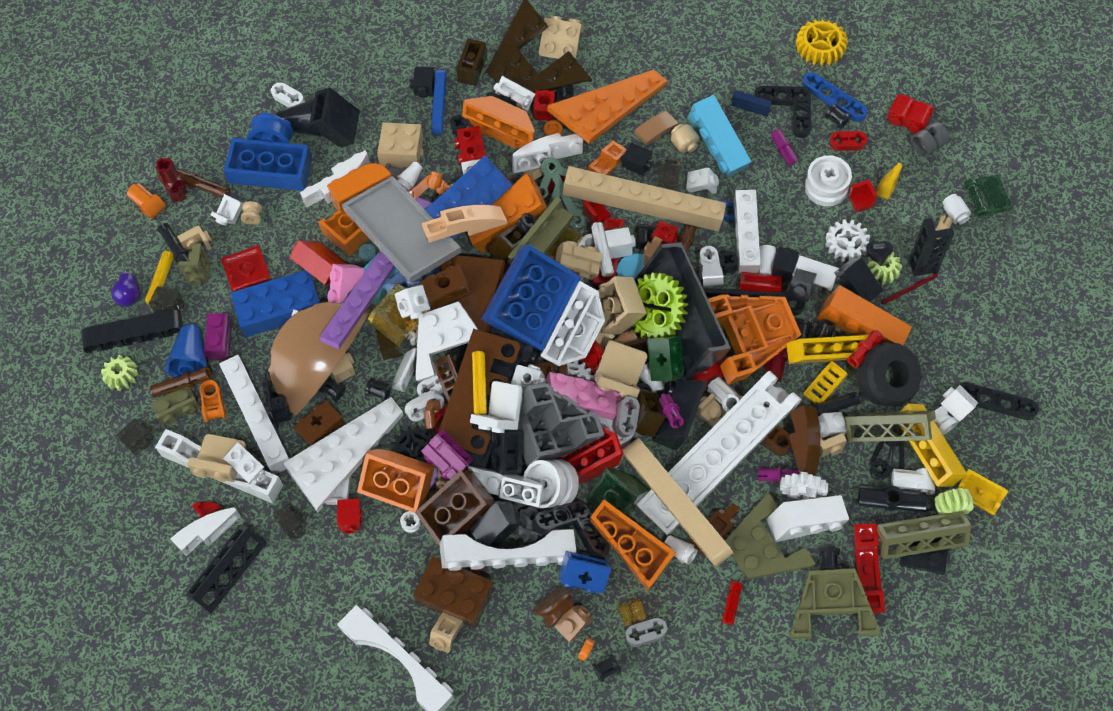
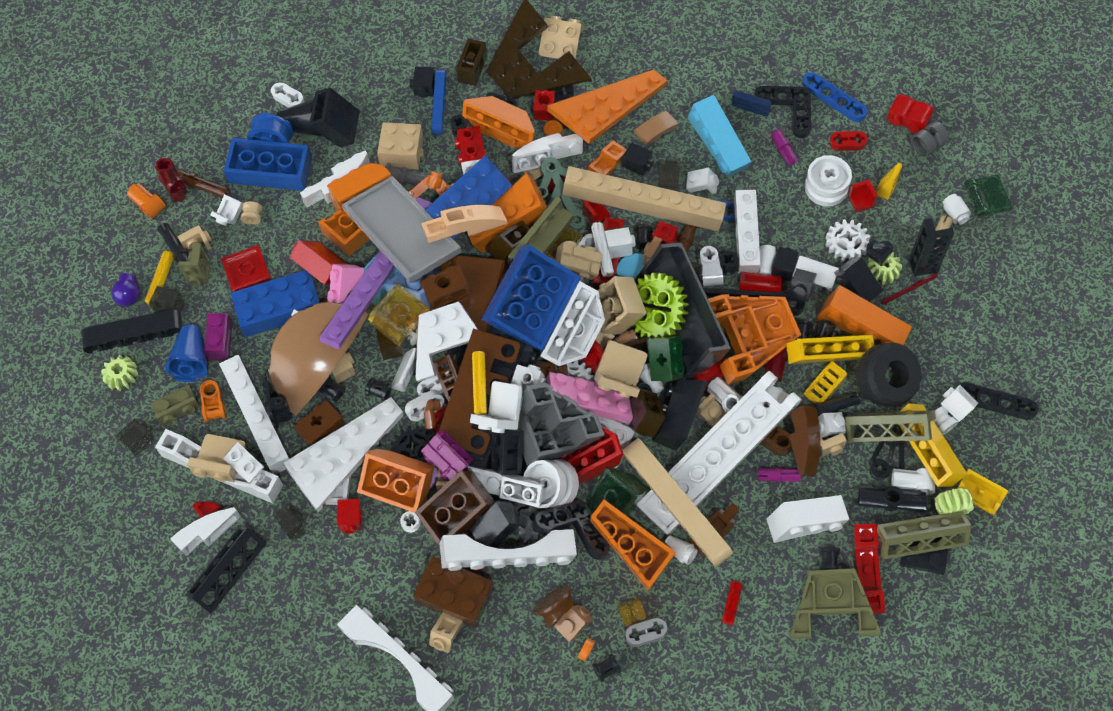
reddish brown pin [150,367,212,398] -> none
clear light blue hinge [359,244,377,263] -> none
white brick [394,285,430,320] -> none
white cone [397,162,423,192] -> none
white hinge [493,76,535,111] -> none
black bush [517,213,537,234] -> none
blue brick [559,551,611,594] -> none
light grey beam [615,396,640,438] -> none
magenta axle [659,393,684,428] -> none
tan head [670,123,700,153] -> none
olive wing [725,493,816,580] -> none
white gear [780,472,828,500] -> none
yellow gear [796,19,848,67] -> none
black bush [825,104,851,129] -> none
red pin [847,330,884,368] -> none

